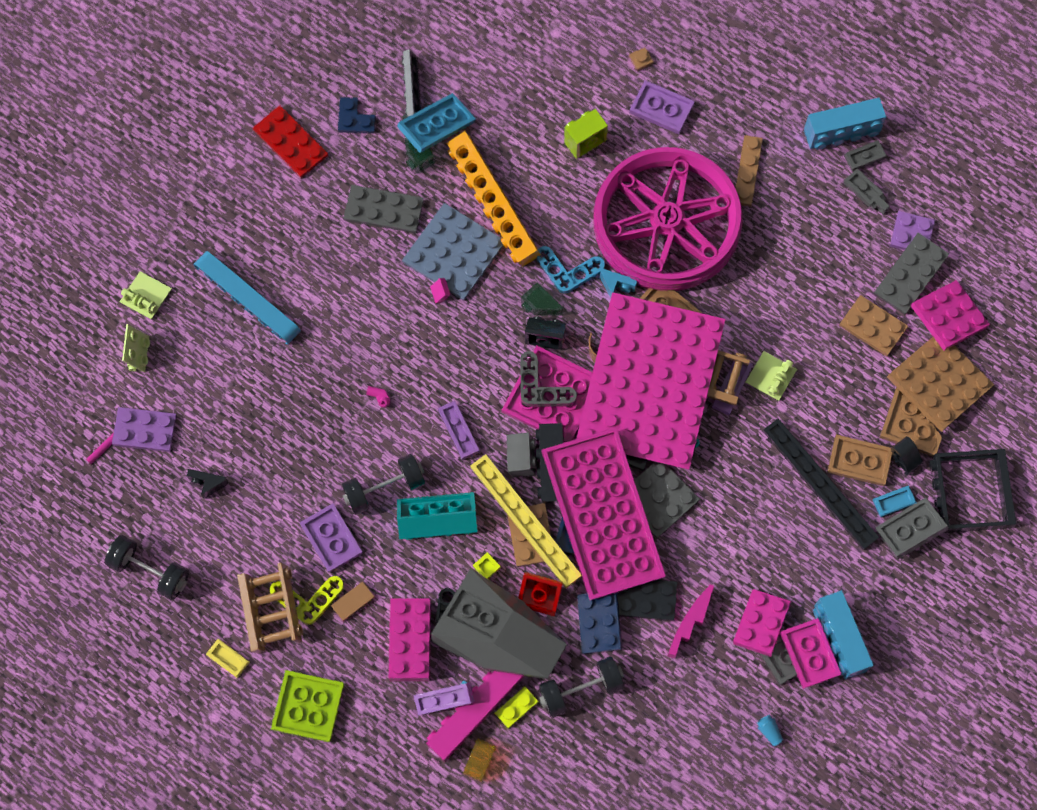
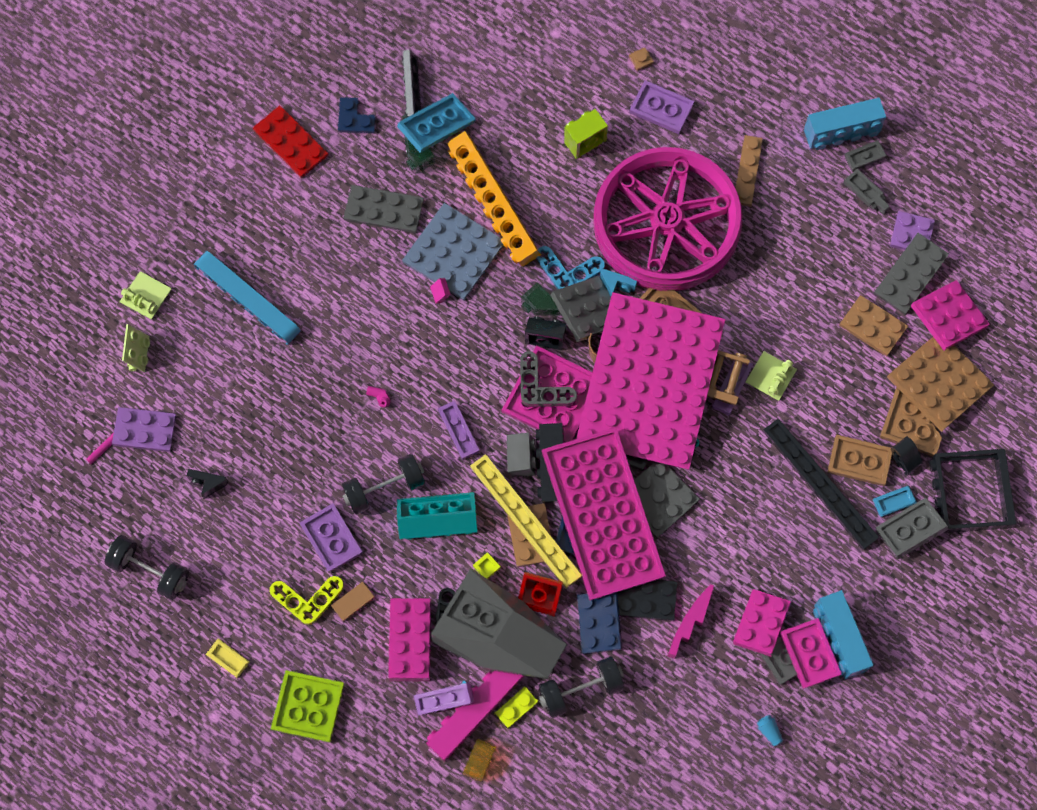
medium nougat fence [237,563,303,654] -> none
none -> dark grey plate [551,276,611,342]

